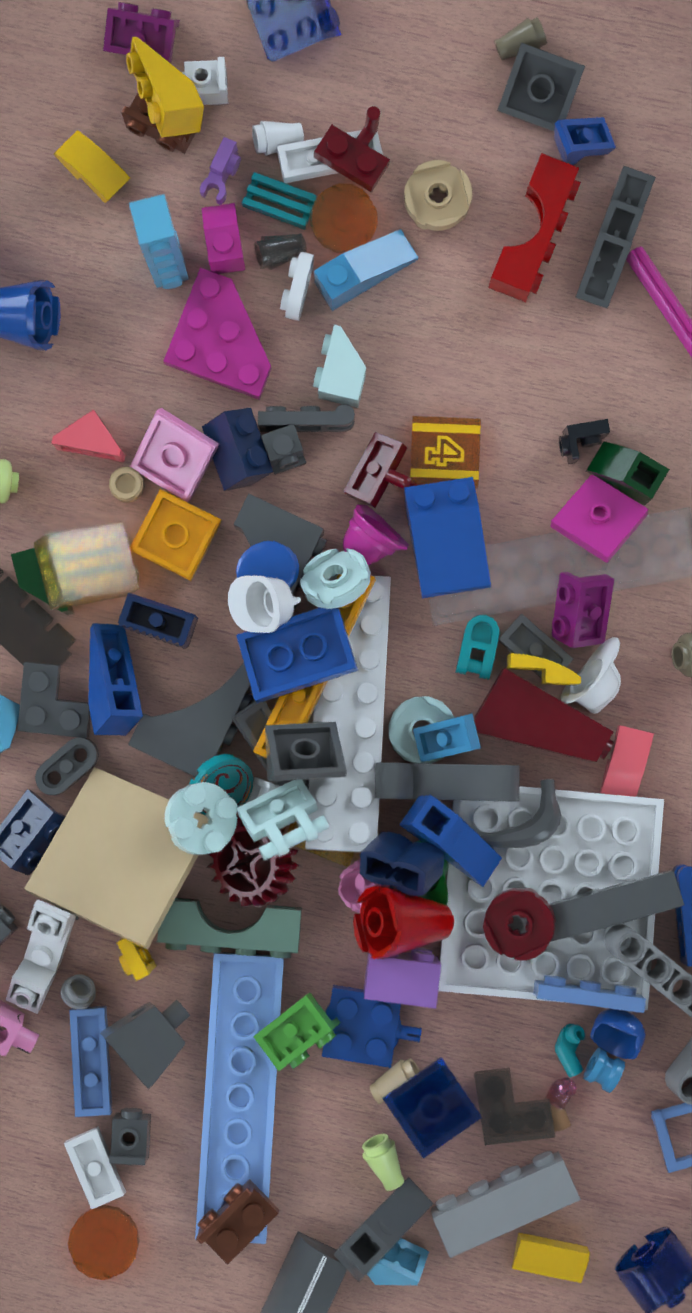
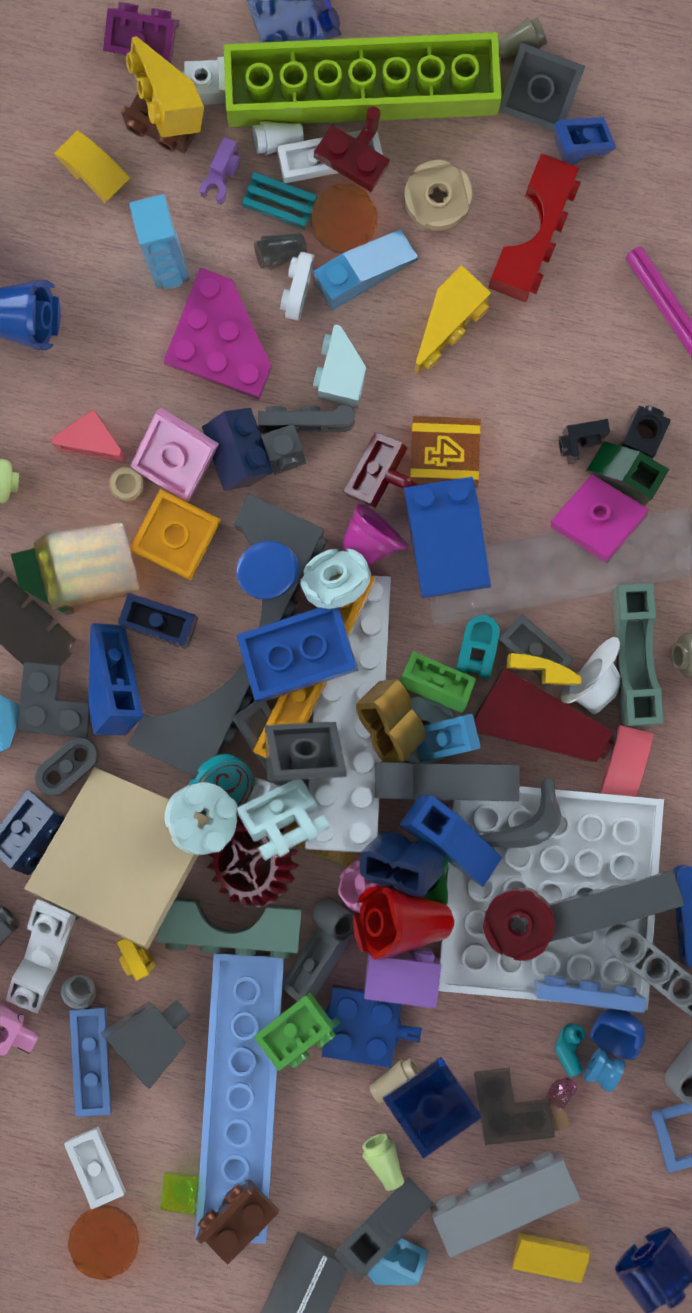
dark grey brick [109,1108,151,1165] -> none
dark pink slope [201,203,246,274] -> none
white piece [228,576,301,633] -> none
magenta bracket [551,572,615,648] -> none
dark grey slope [576,166,656,309] -> none
none -> clear neon green plate [160,1172,199,1215]
none -> lime brick [223,32,501,127]
none -> dark grey plate [282,897,354,1002]
none -> pearl gold brick [356,679,426,763]
none -> bright green bracket [400,651,476,713]
none -> yellow slope [414,265,491,374]
none -> sand green arch [612,583,664,726]
none -> black brick [619,405,671,459]

